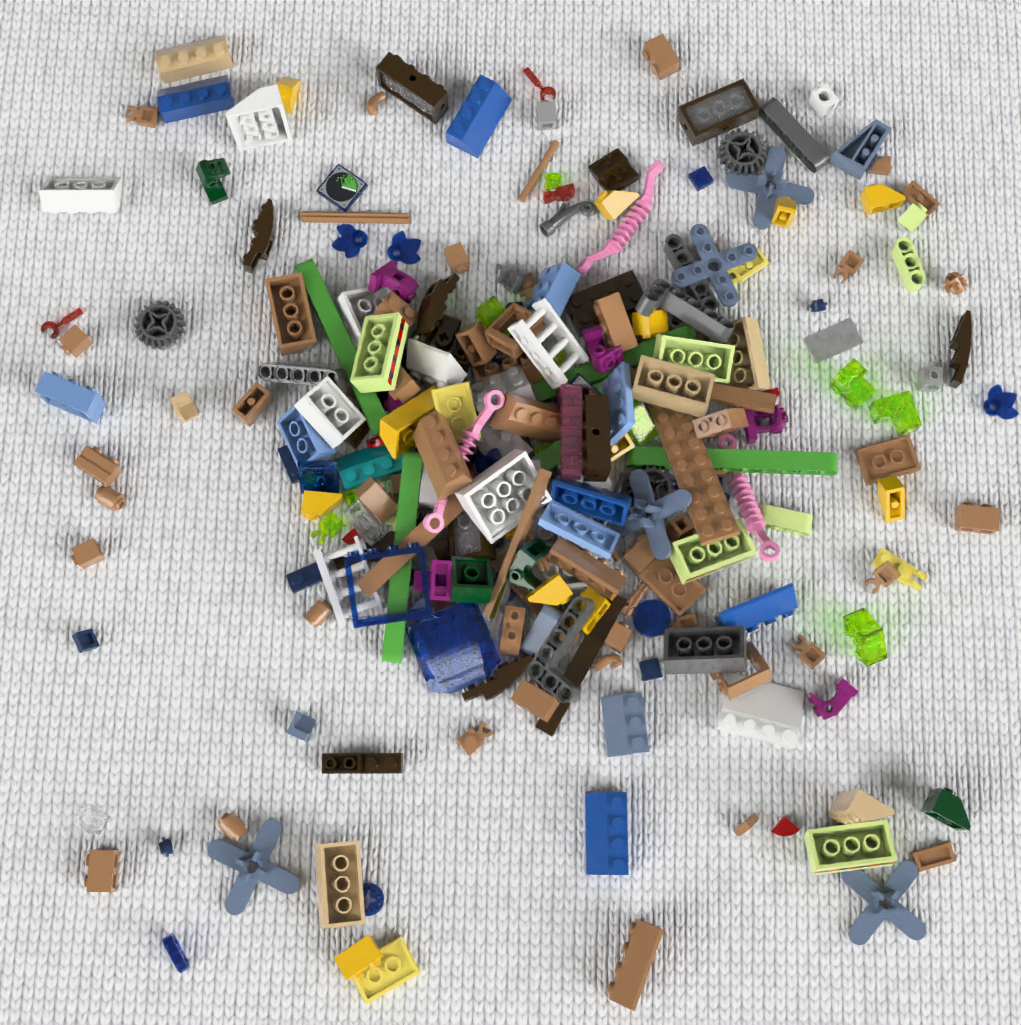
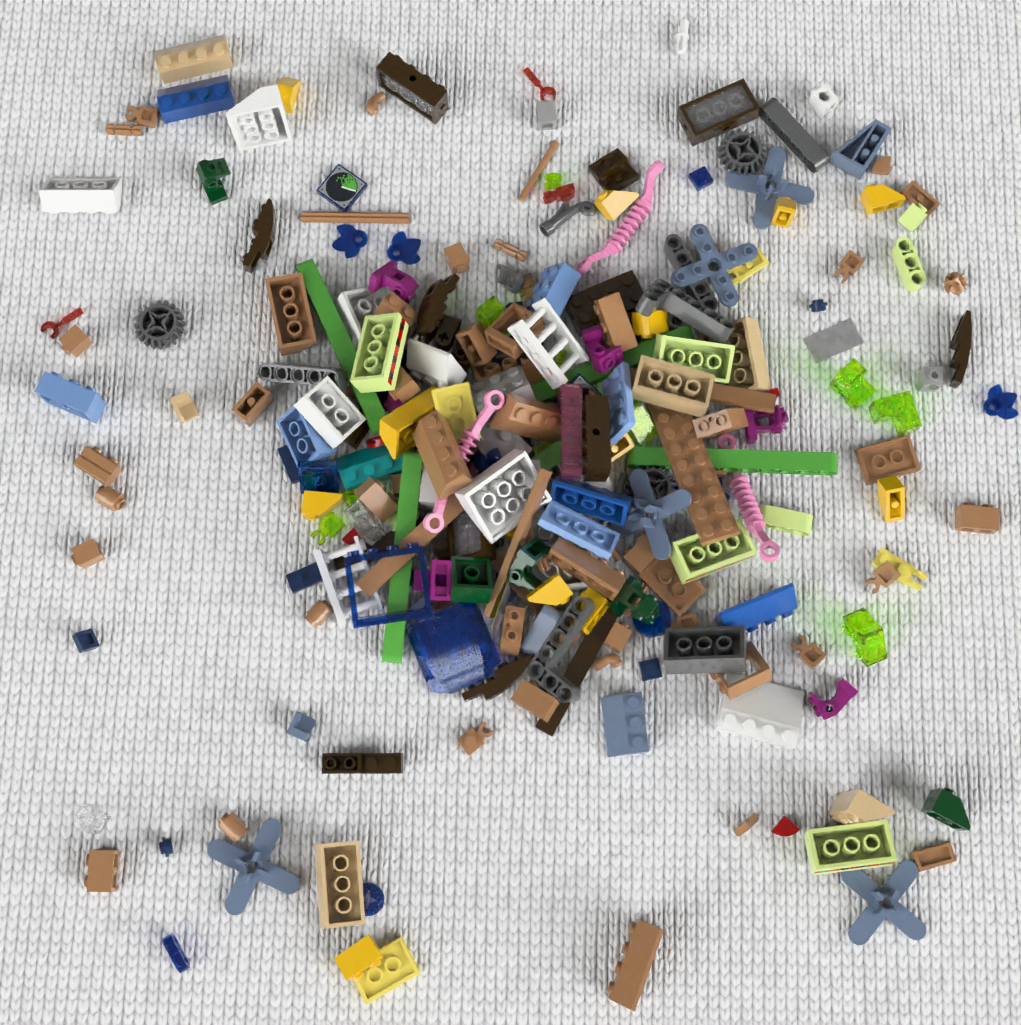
blue slope [446,74,512,158] -> none
blue slope [585,792,629,875] -> none
medium nougat brick [642,34,680,80] -> none
medium nougat brick [666,513,695,542] -> none
none -> medium nougat axle [105,124,142,136]
none -> medium nougat axle [493,238,528,262]
none -> dark green tile [607,575,661,626]
none -> white axle [675,19,689,54]

